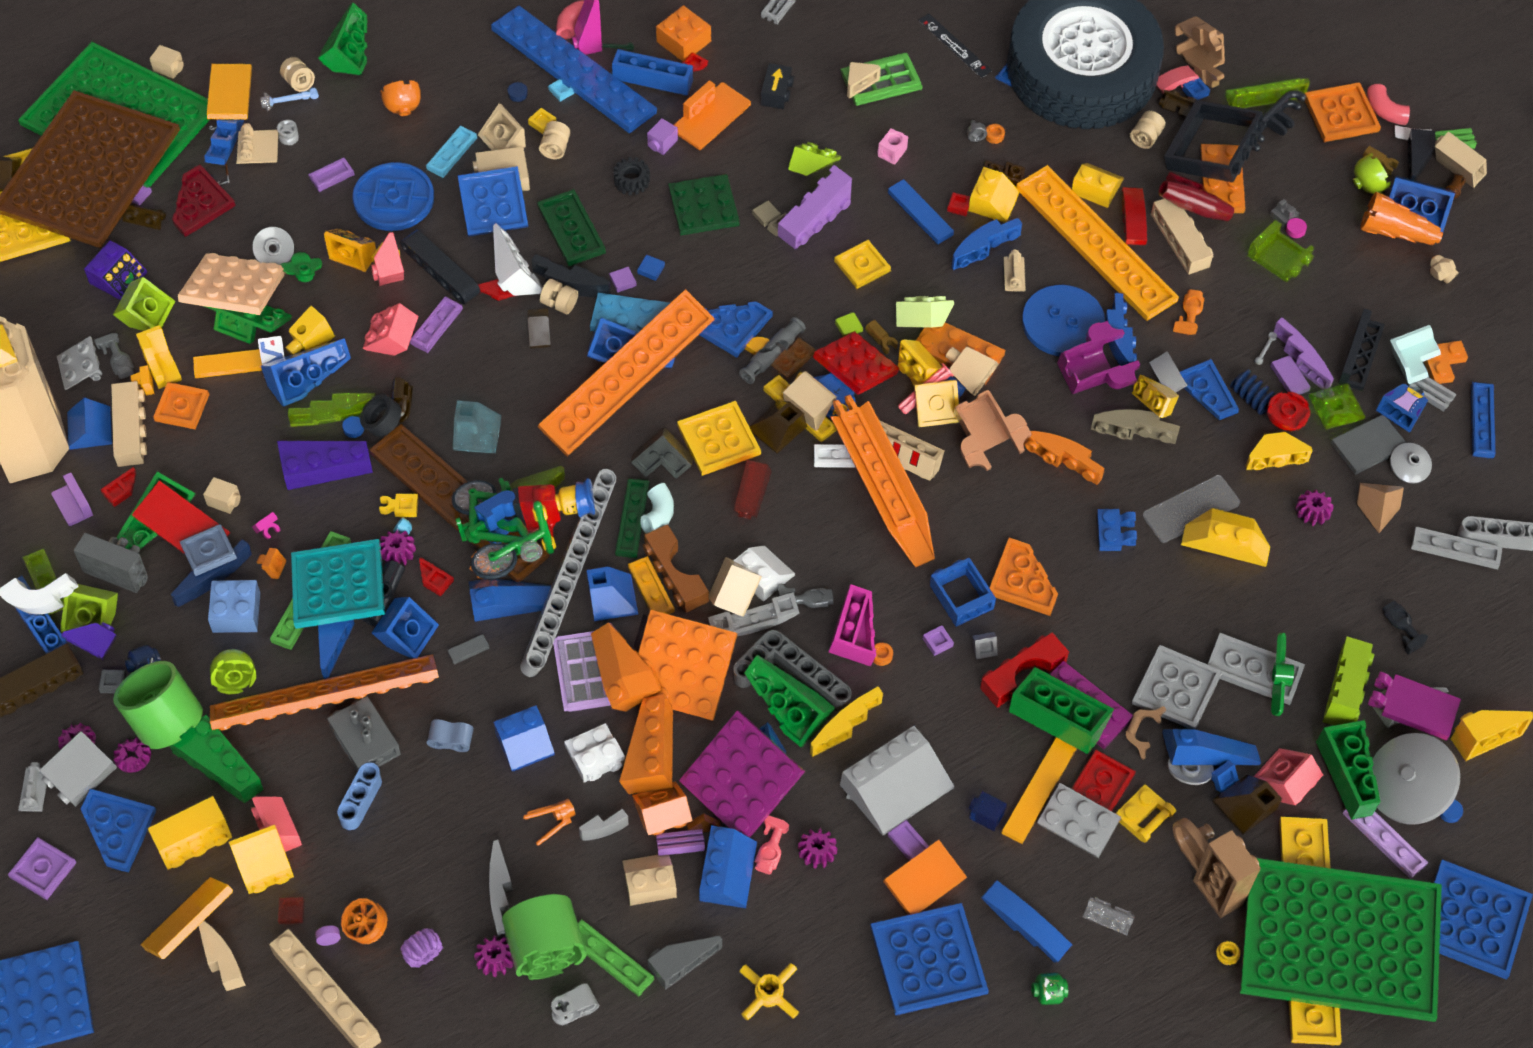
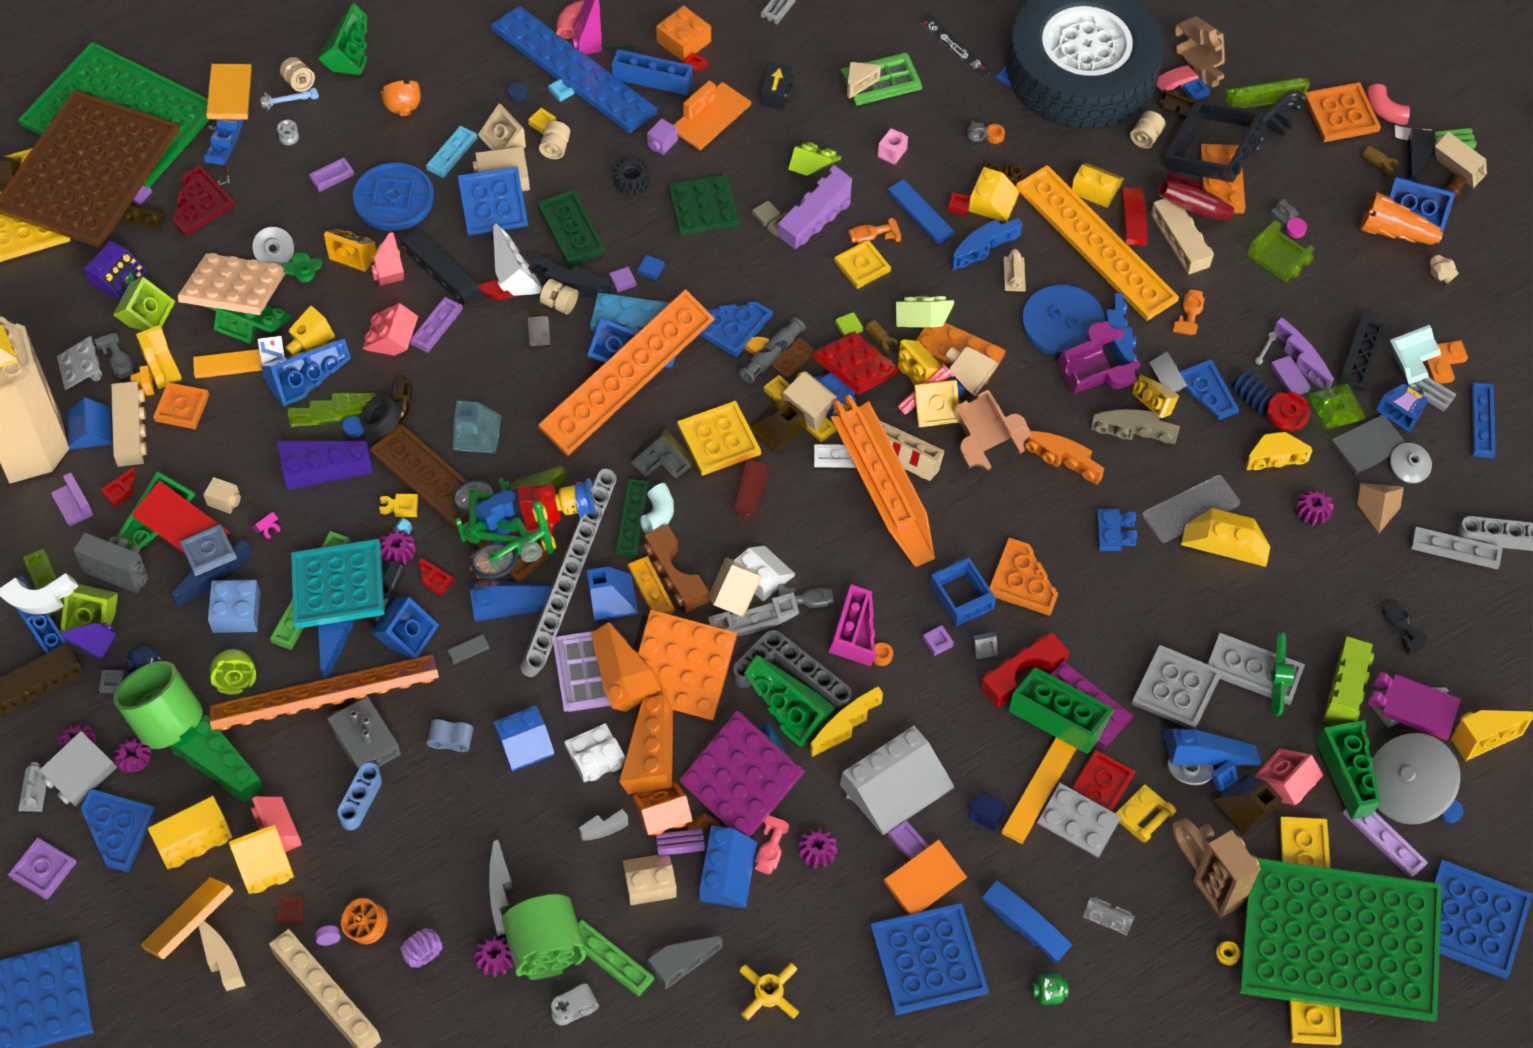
tan brick [150,45,184,79] -> none
tan hinge [237,123,279,164] -> none
orange tile [257,548,287,579] -> none
orange plant [523,799,575,845] -> none
medium nougat helmet [1126,706,1166,759] -> none
lime cylinder [1353,153,1391,194] -> none
none -> orange piece [848,218,901,243]

